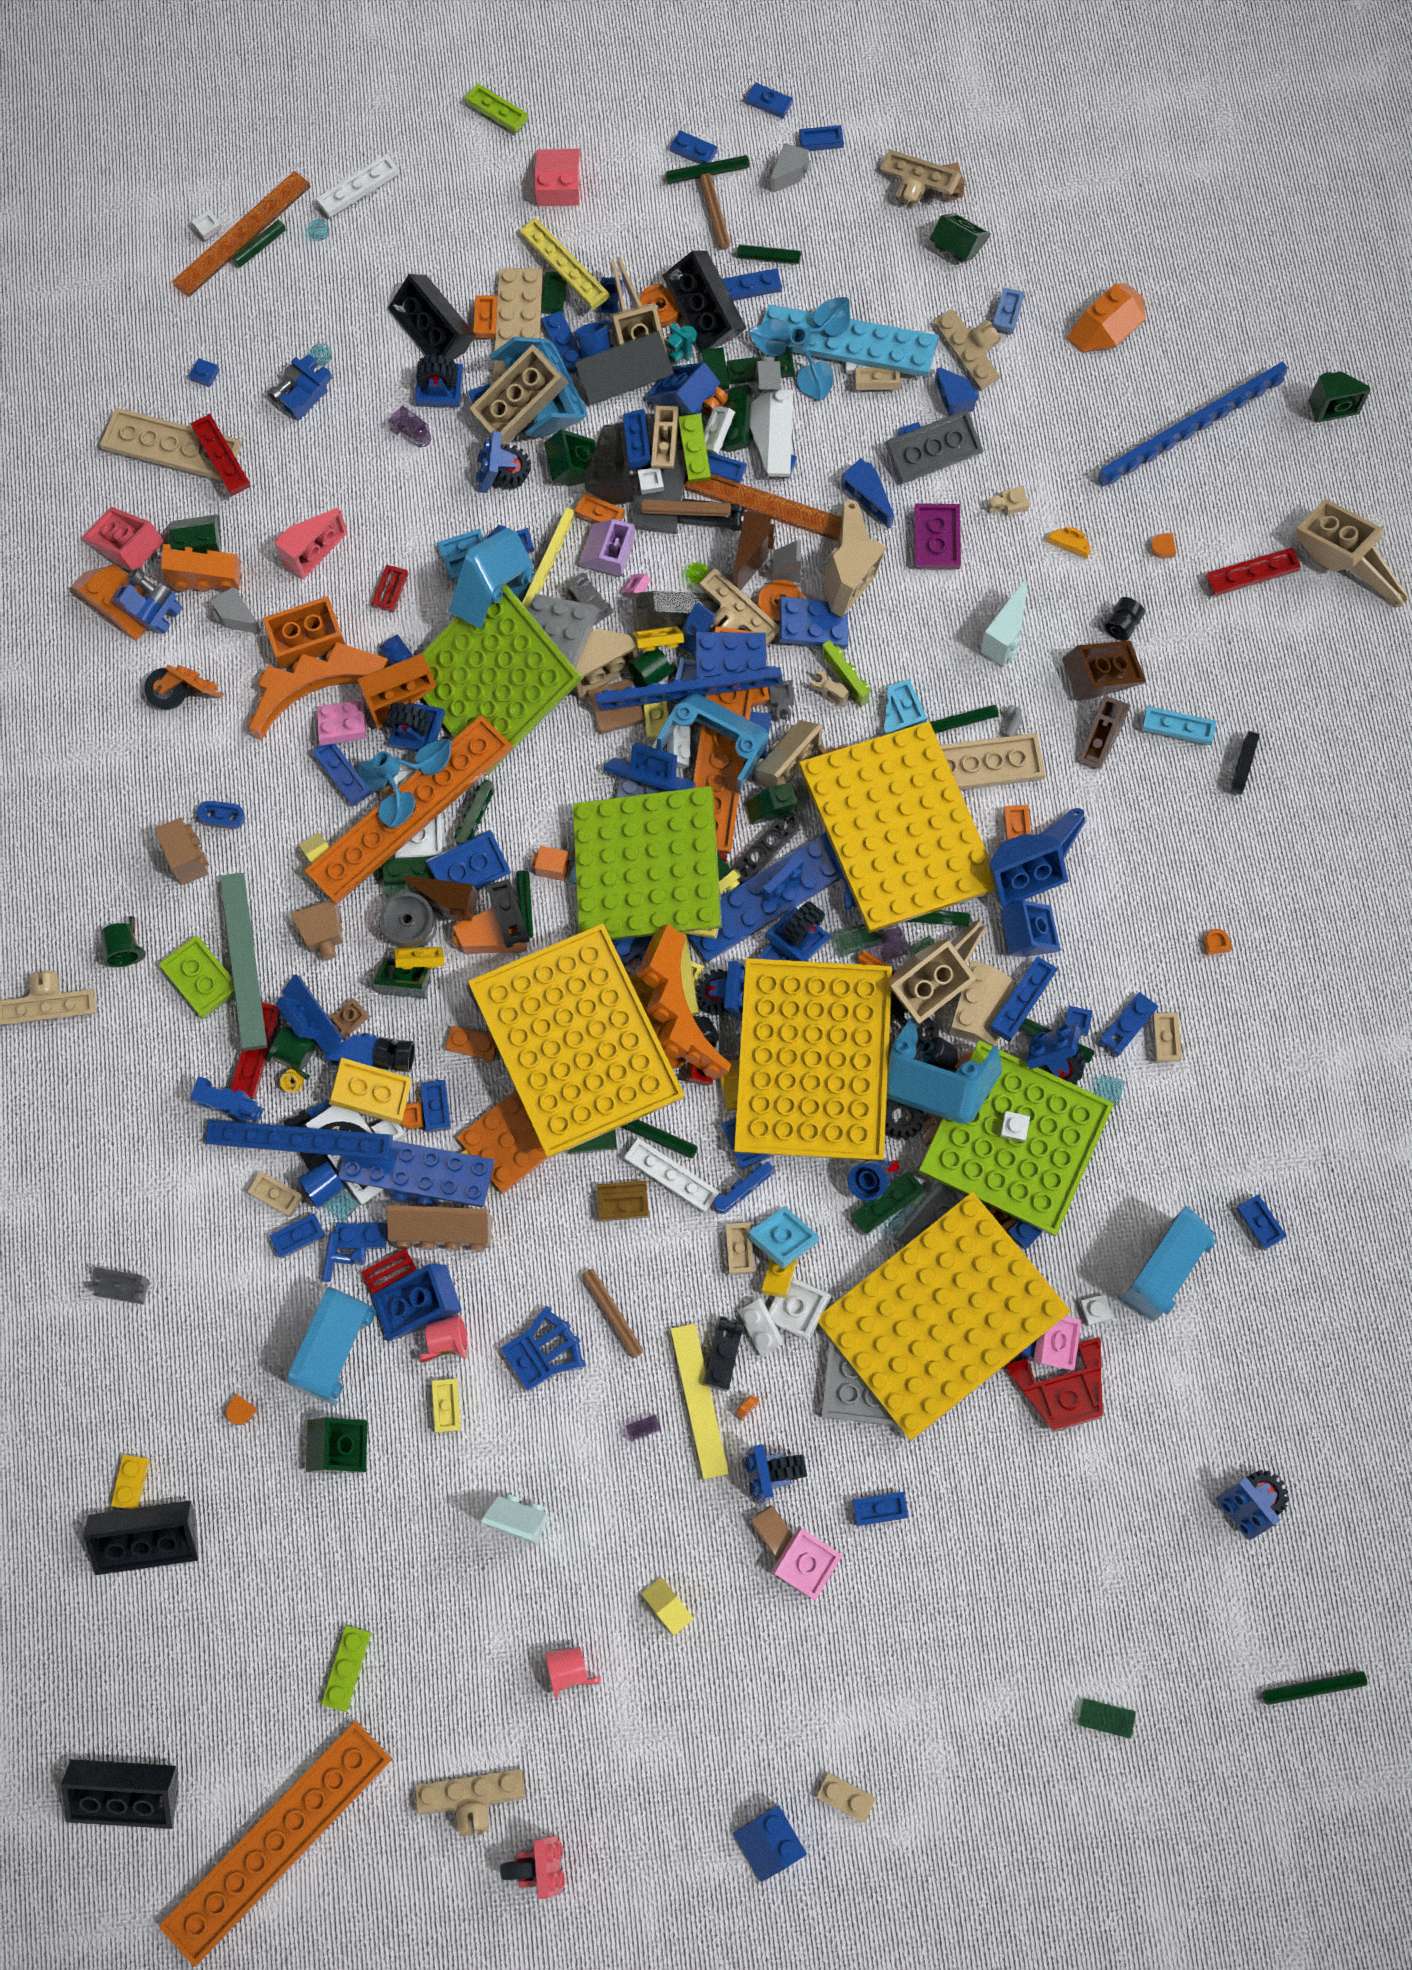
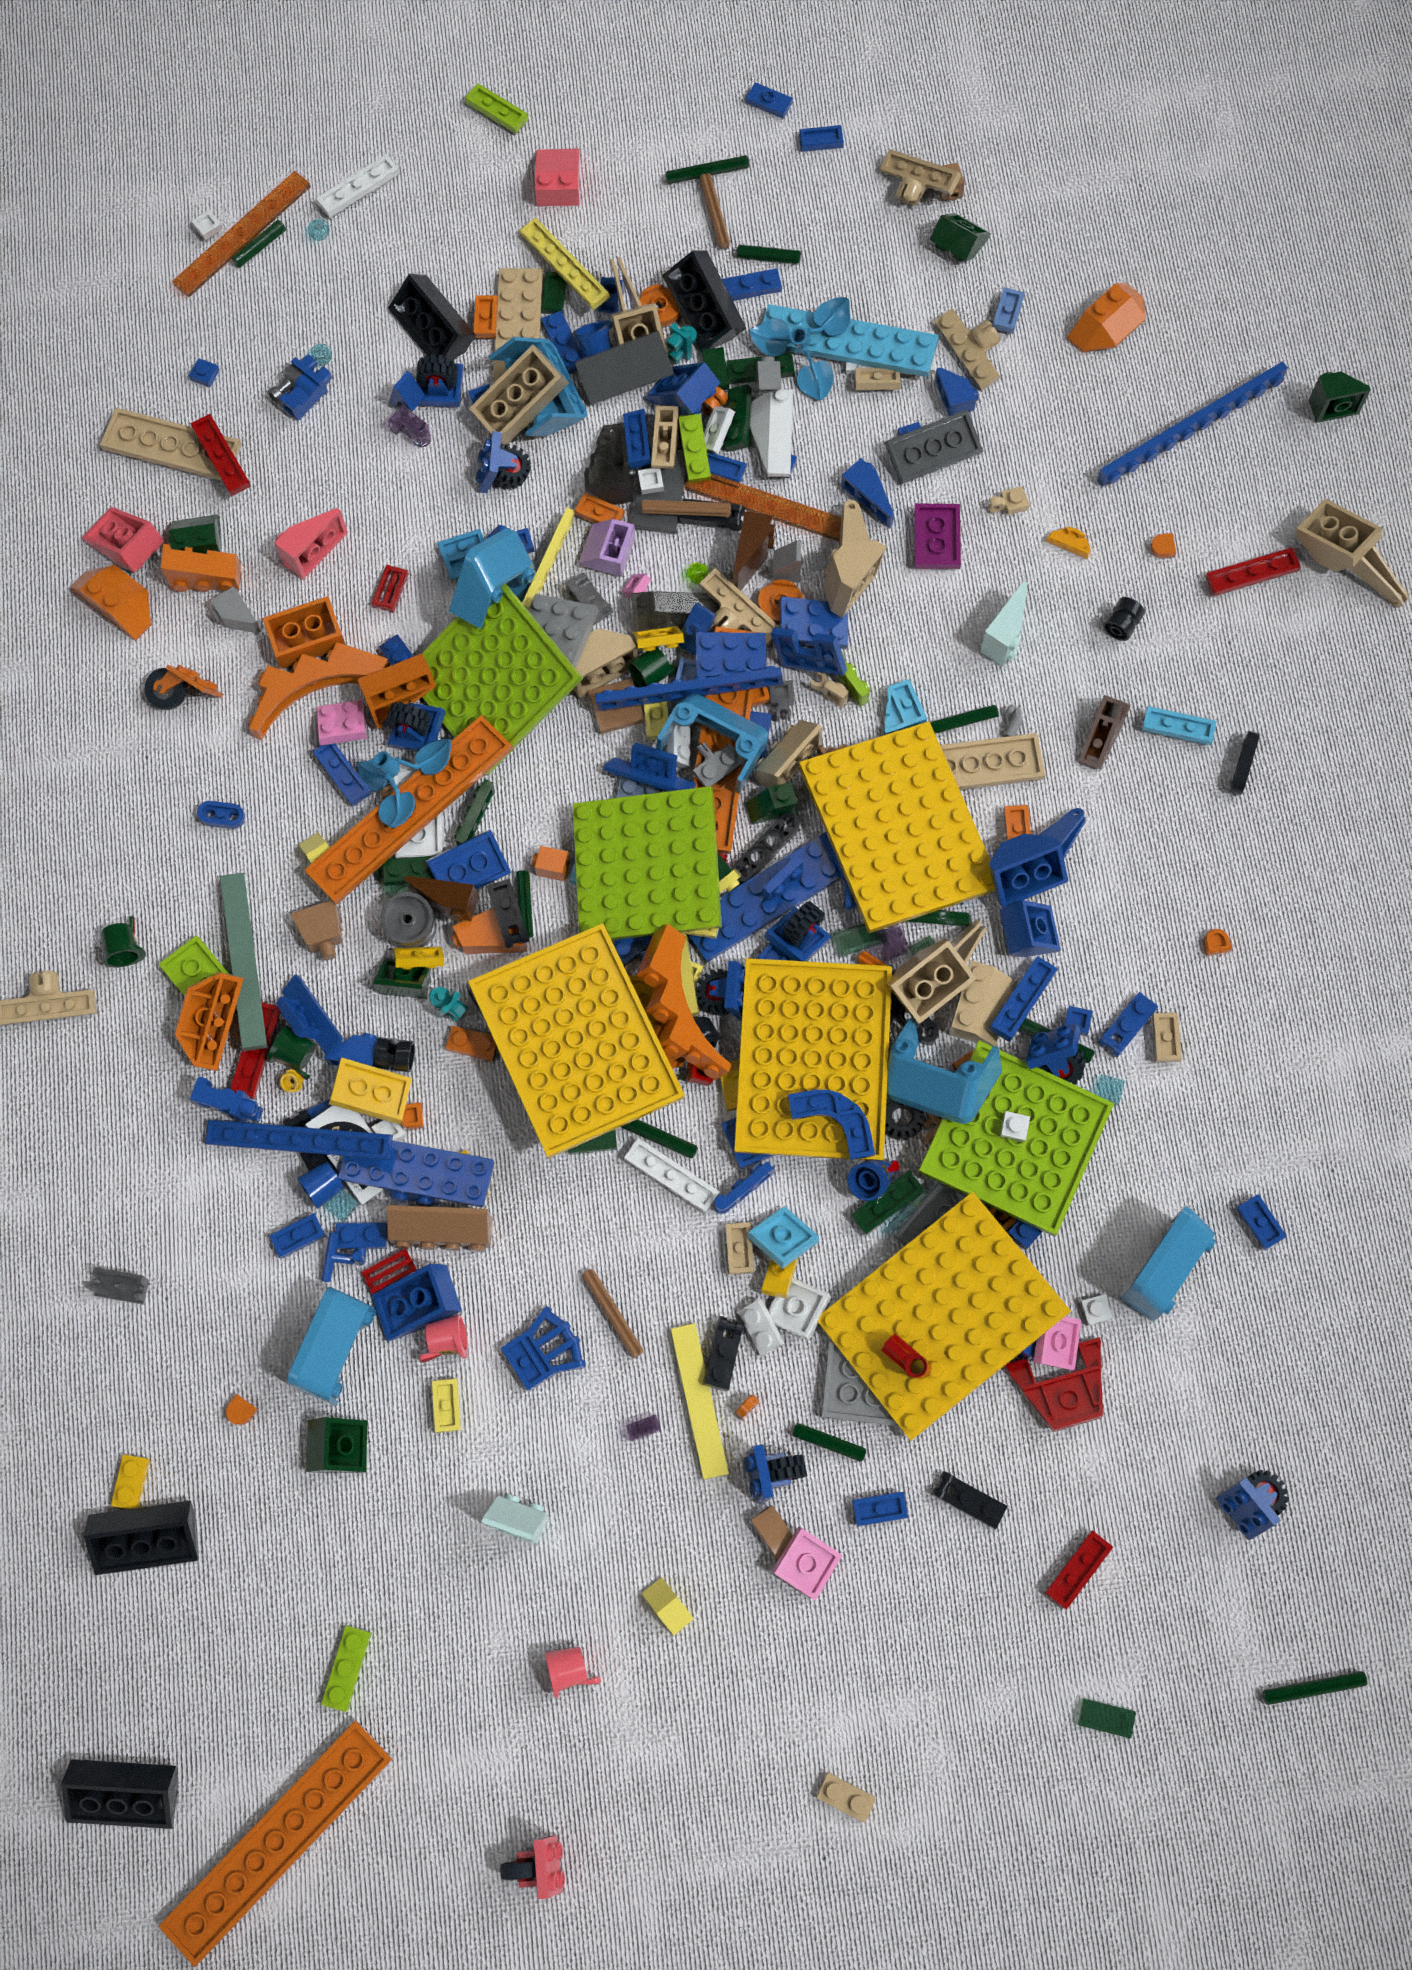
blue hips [110,567,183,634] -> none
medium nougat brick [154,817,209,885] -> none
tan plate [247,1171,304,1218] -> none
medium nougat slope [328,998,370,1039] -> none
tan plate [416,1769,525,1836] -> none
blue plate [421,1080,452,1133] -> none
orange plate [457,1092,547,1194] -> none
dark green slope [544,429,603,486] -> none
pearl gold plate [597,1180,649,1221] -> none
blue plate [670,130,717,164] -> none
blue slope [733,1804,807,1882] -> none
light grey slope [770,143,811,192] -> none
black head [921,1037,958,1071] -> none
reddish brown slope [1062,641,1146,700] -> none
none -> orange wedge [174,972,244,1071]
none -> blue slope [388,371,425,411]
none -> teal hips [429,987,468,1022]
none -> light grey plate [692,742,745,787]
none -> blue plate [771,627,847,676]
none -> blue plate [788,1090,875,1160]
none -> dark green axle [792,1423,866,1462]
none -> red piece [881,1333,931,1380]
none -> black plate [931,1471,1008,1530]
none -> red plate [1045,1530,1113,1610]

